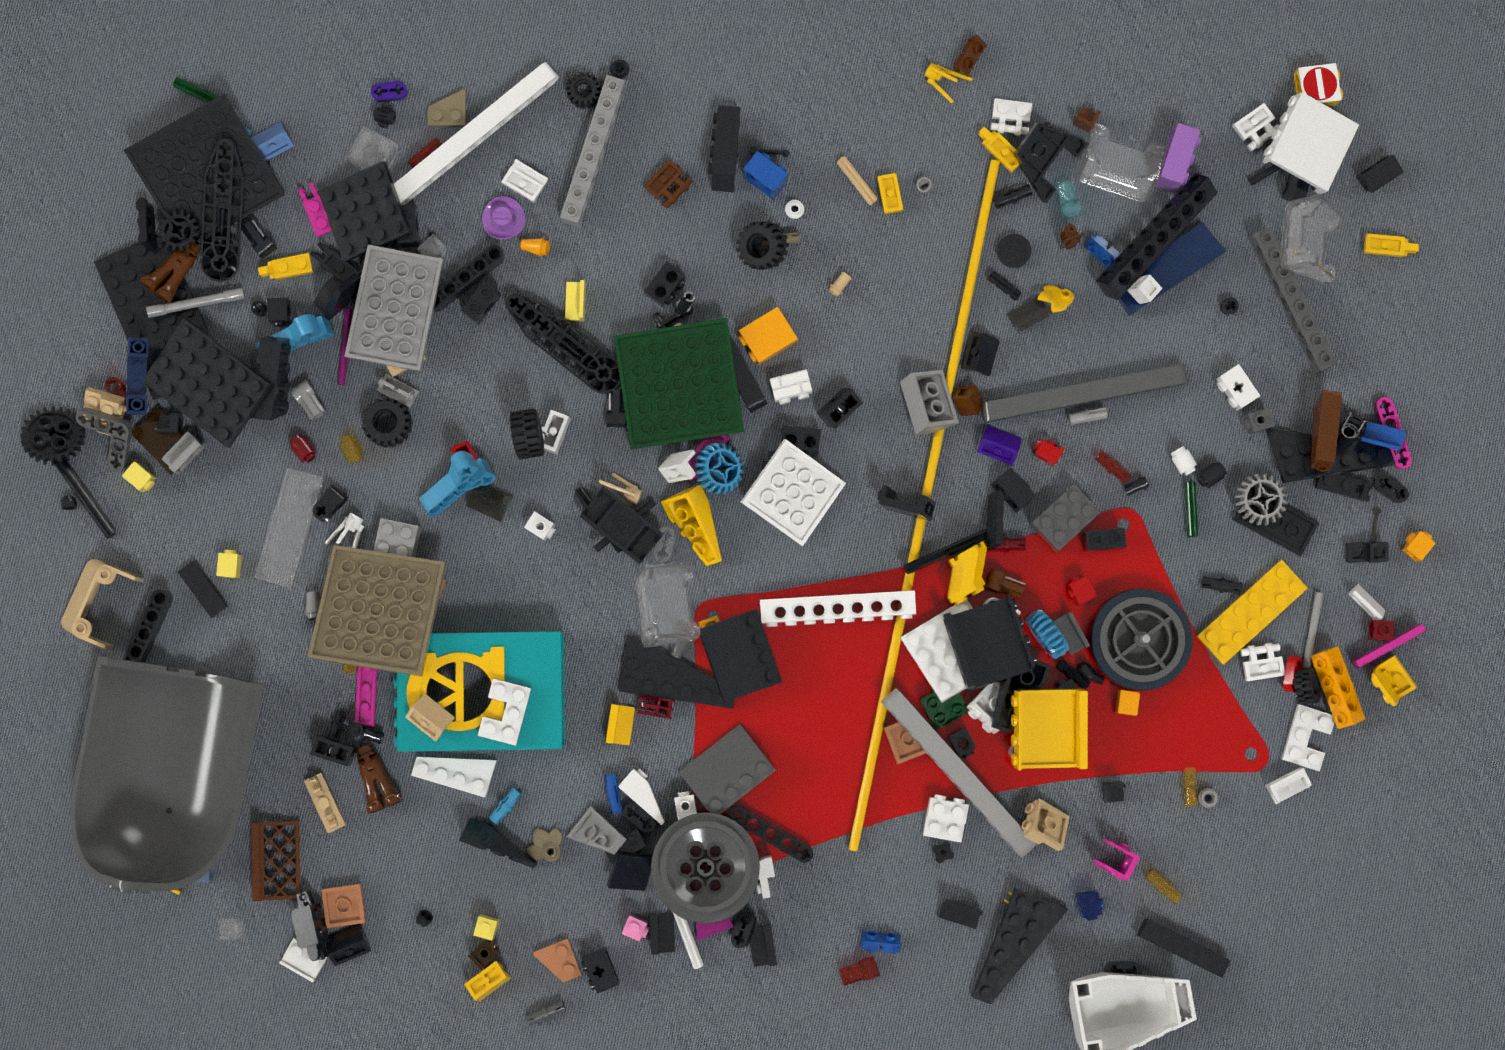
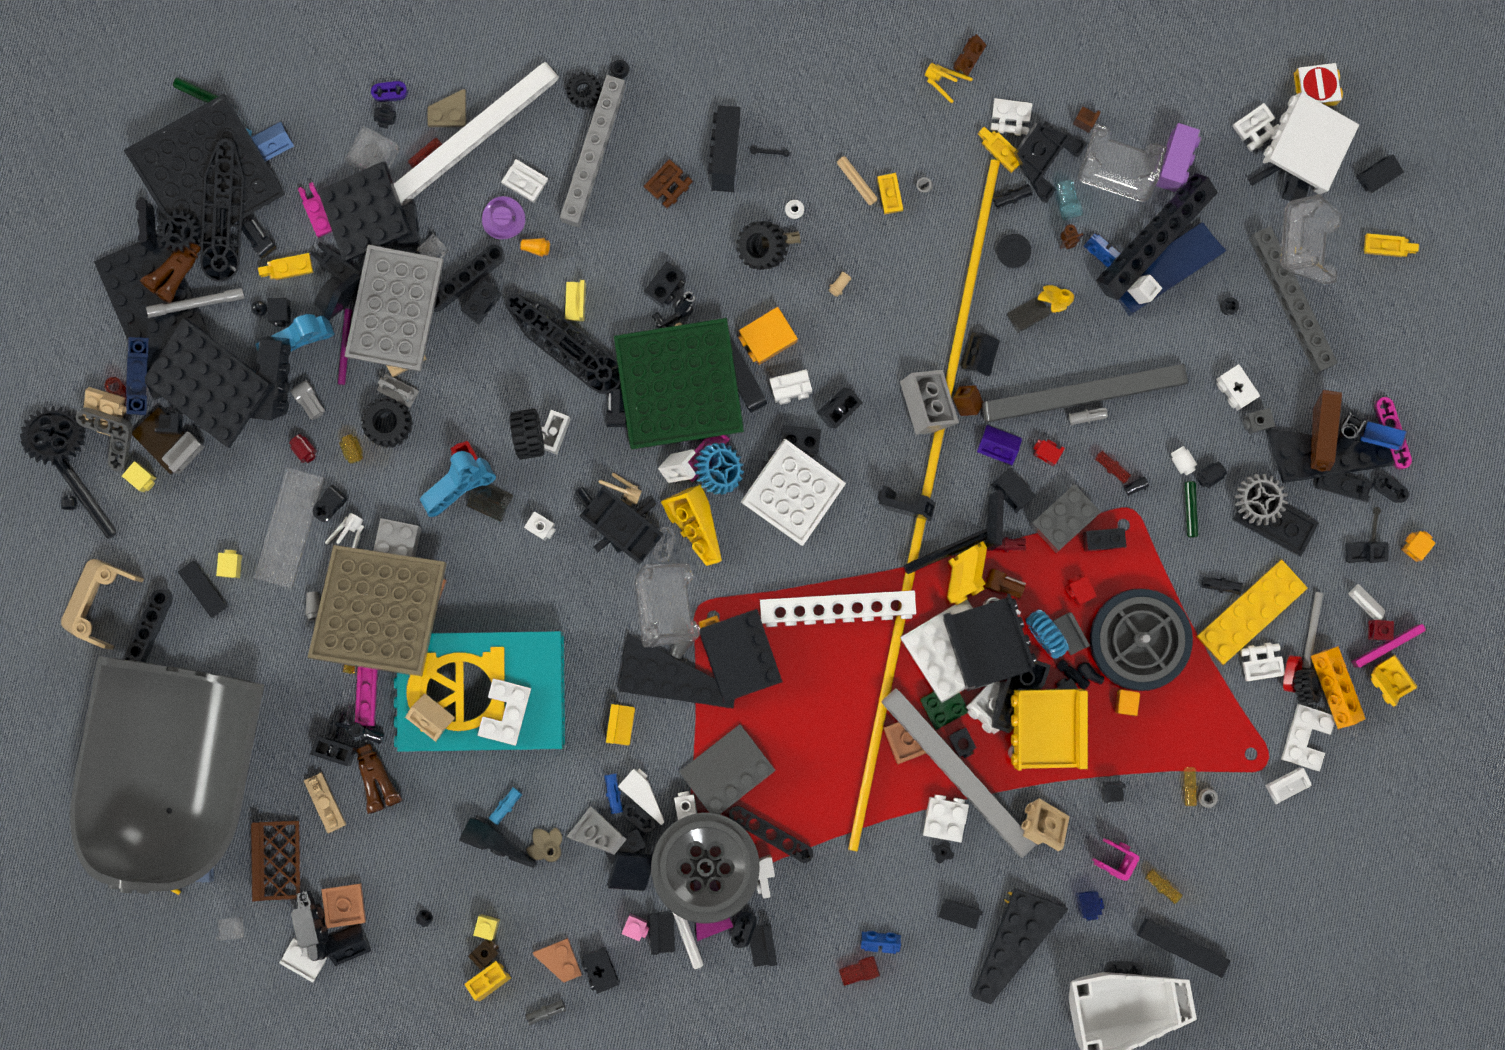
white wing [411,757,497,797] -> none
dark red arm [636,694,675,719] -> none
blue brick [743,151,788,200] -> none
black axle [987,271,1021,301] -> none

